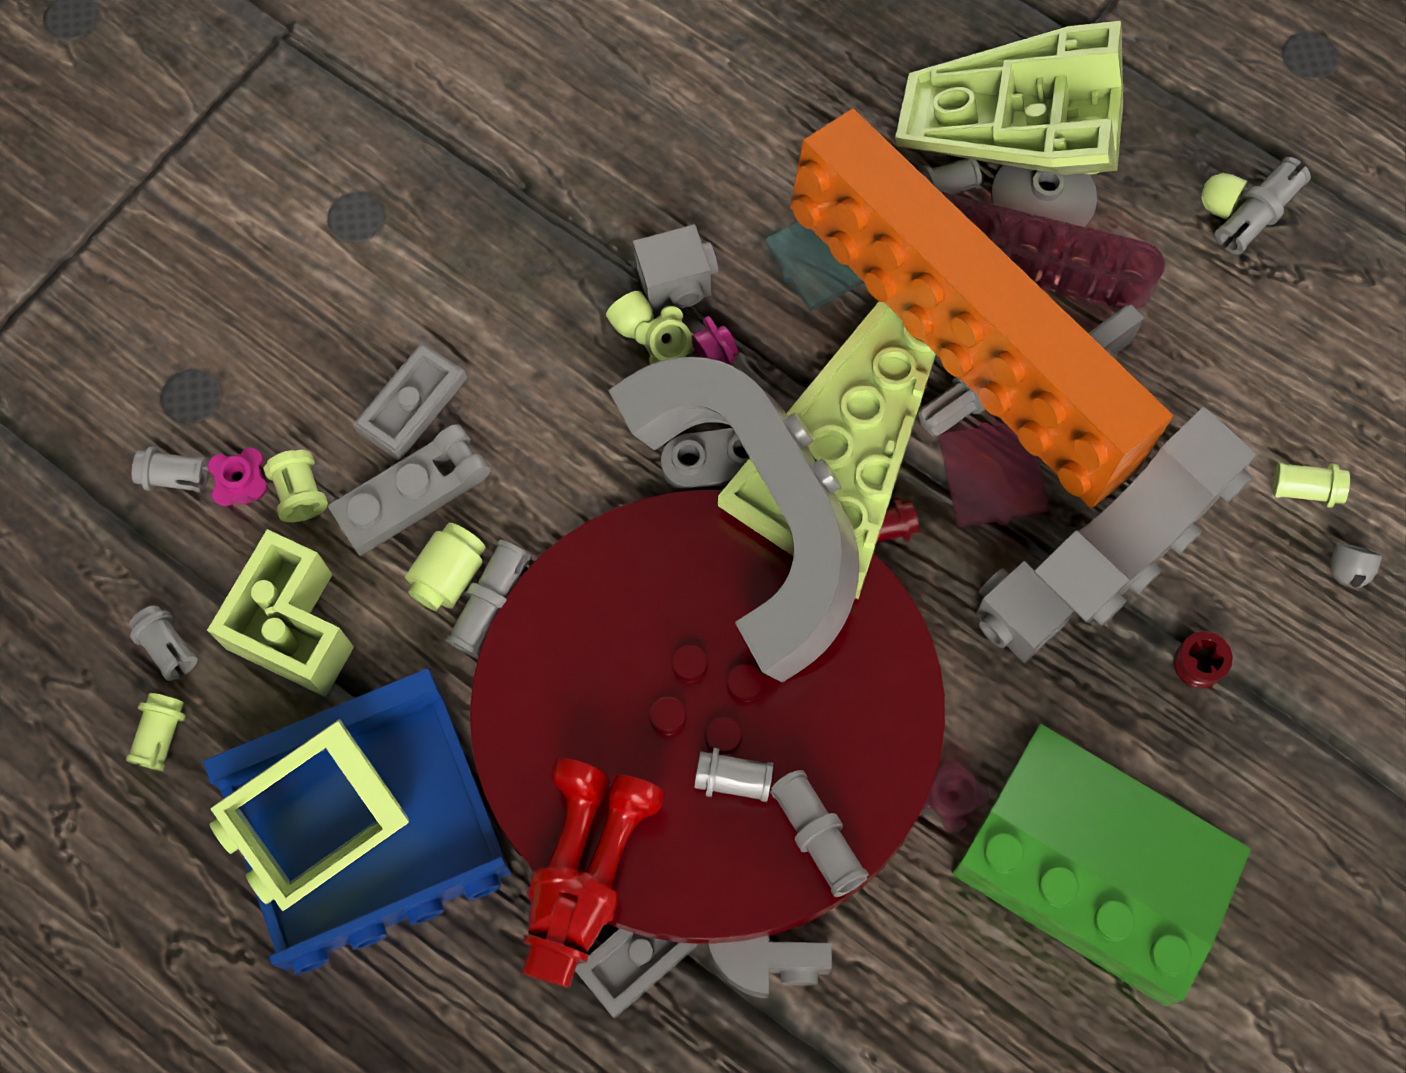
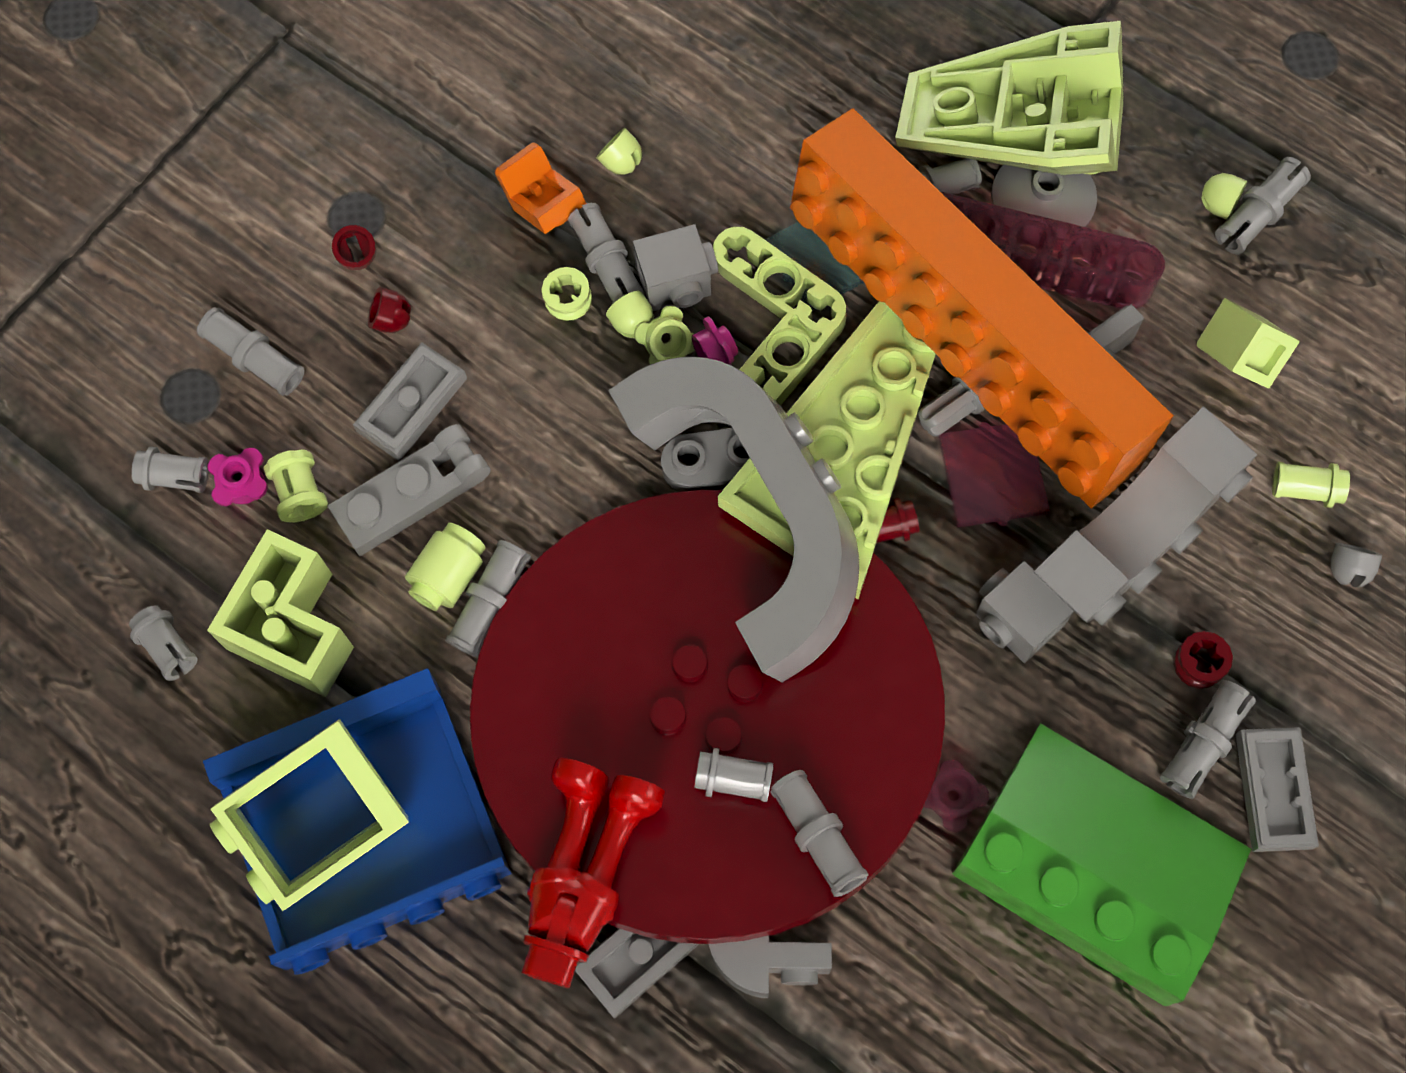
yellowish green pin [125,693,186,771] -> none
none -> light grey pin [197,307,305,396]
none -> dark red hinge [332,225,377,270]
none -> dark red hinge [368,287,411,333]
none -> orange bracket [495,142,587,234]
none -> yellowish green bush [541,267,592,321]
none -> light grey pin [568,203,645,304]
none -> yellowish green hinge [596,127,642,175]
none -> yellowish green beam [713,227,846,406]
none -> light grey pin [1160,680,1256,799]
none -> yellowish green panel [1197,298,1300,389]
none -> light grey plate [1235,727,1319,852]

